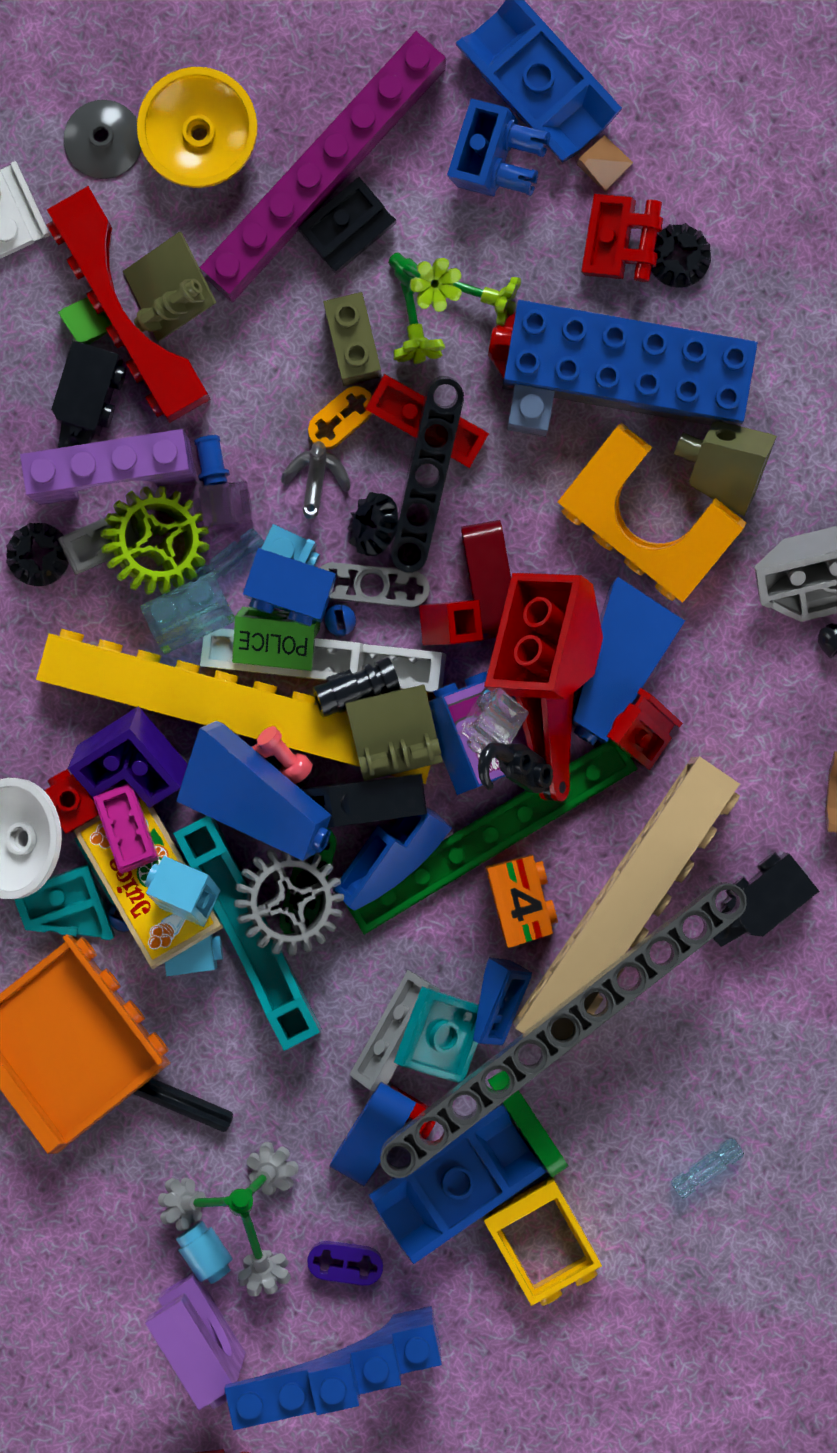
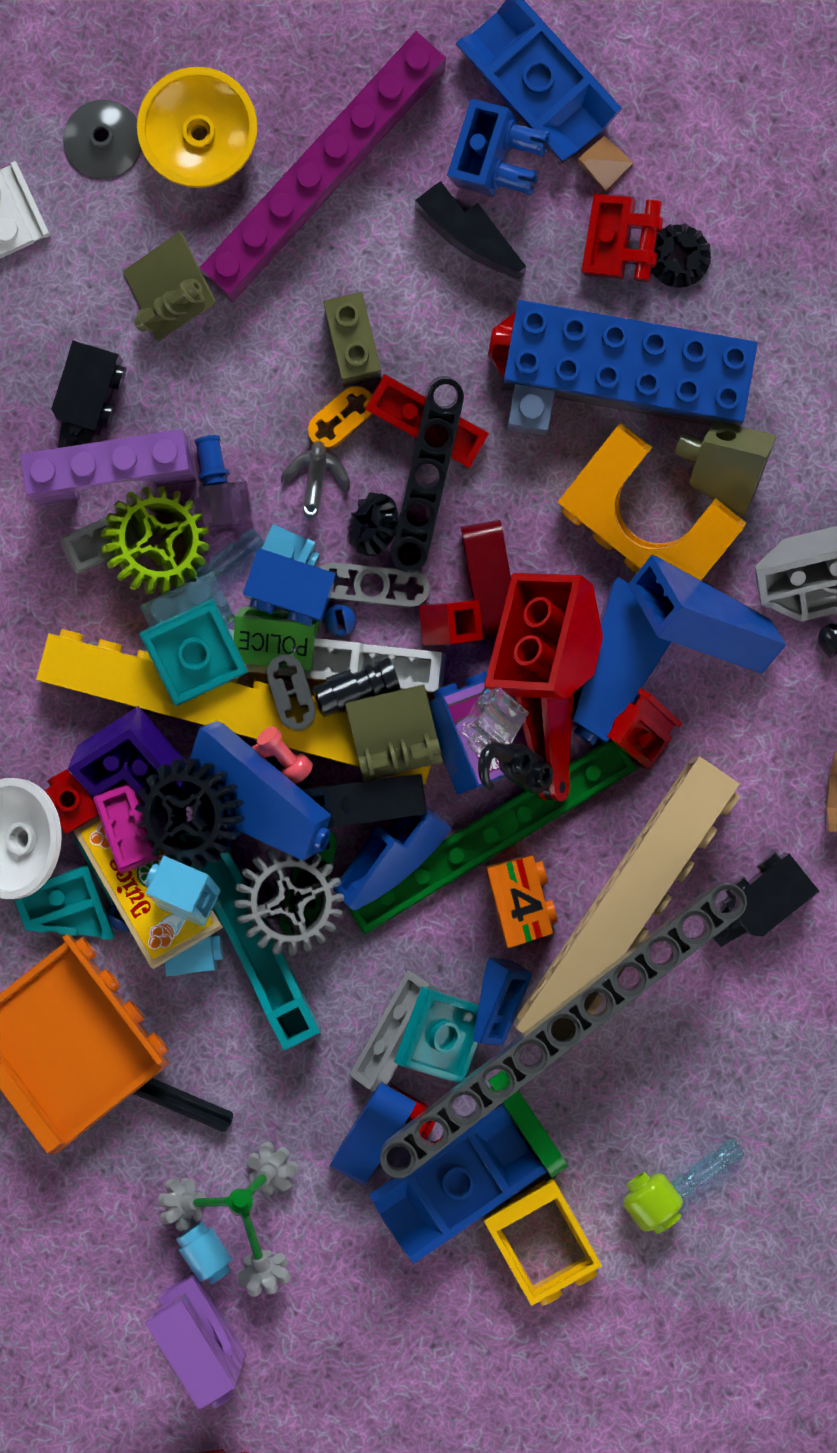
black gear [6,523,69,587] -> none
red arch [46,186,211,423] -> none
bright green slope [58,297,112,345] -> none
blue arch [224,1306,442,1430] -> none
black plate [298,177,396,274] -> none
dark purple beam [307,1241,383,1286] -> none
lime plant [388,253,521,364] -> none
none -> black gear [134,758,245,869]
none -> teal plate [139,598,248,707]
none -> dark grey beam [267,655,315,732]
none -> black slope [415,181,526,279]
none -> lime head [623,1171,683,1234]
none -> blue slope [628,555,786,674]

